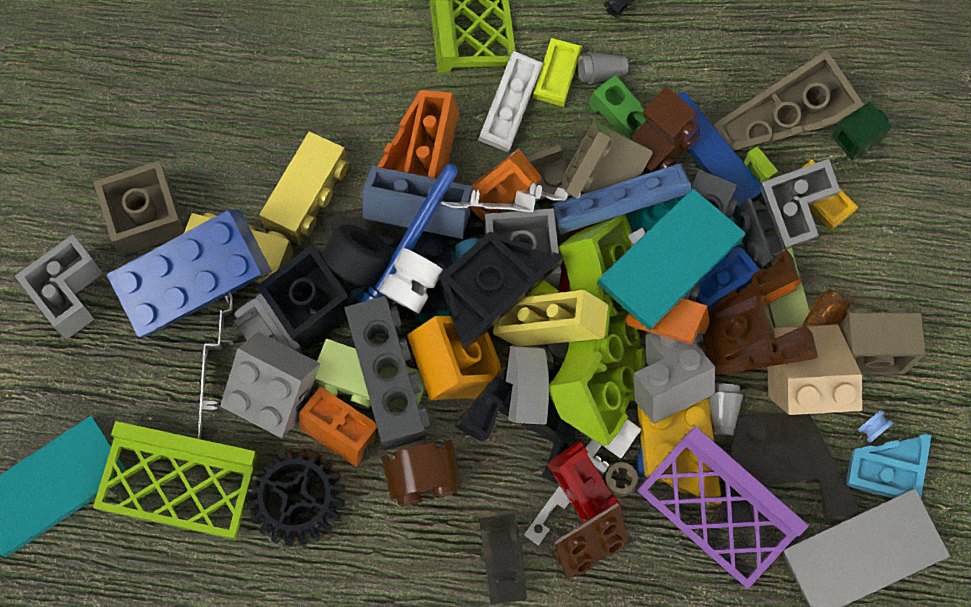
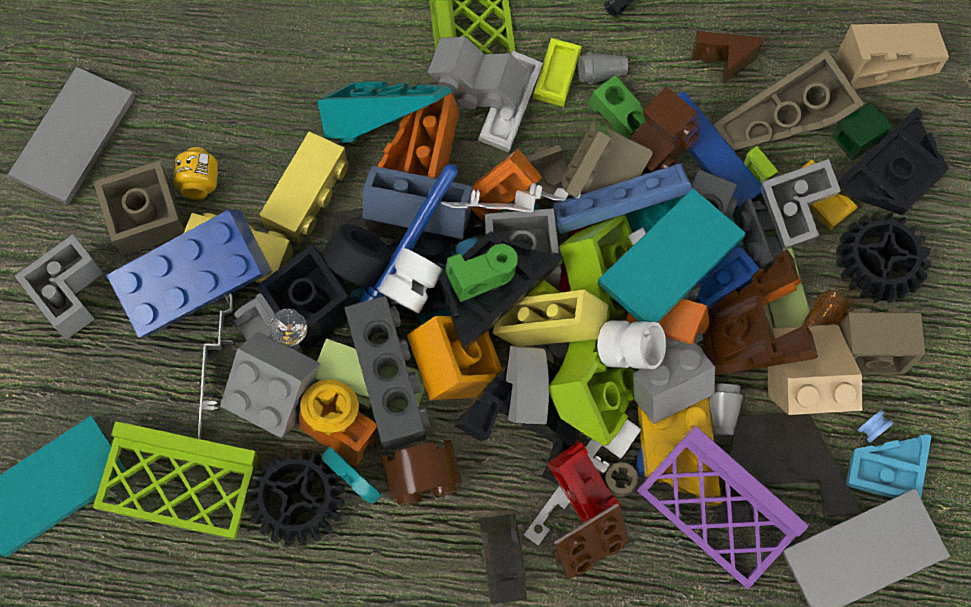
none -> light grey tile [8,67,135,206]
none -> yellow head [173,147,218,200]
none -> clear tile [269,309,307,346]
none -> yellow gear [300,380,359,436]
none -> teal wedge [317,81,451,143]
none -> teal tile [321,446,383,504]
none -> light grey brick [427,37,529,109]
none -> bright green leg [445,244,518,302]
none -> white wheel [597,320,666,369]
none -> reddish brown slope [692,31,763,83]
none -> tan wedge [835,23,949,89]
none -> black gear [836,212,932,304]
none -> black wing [838,107,949,215]

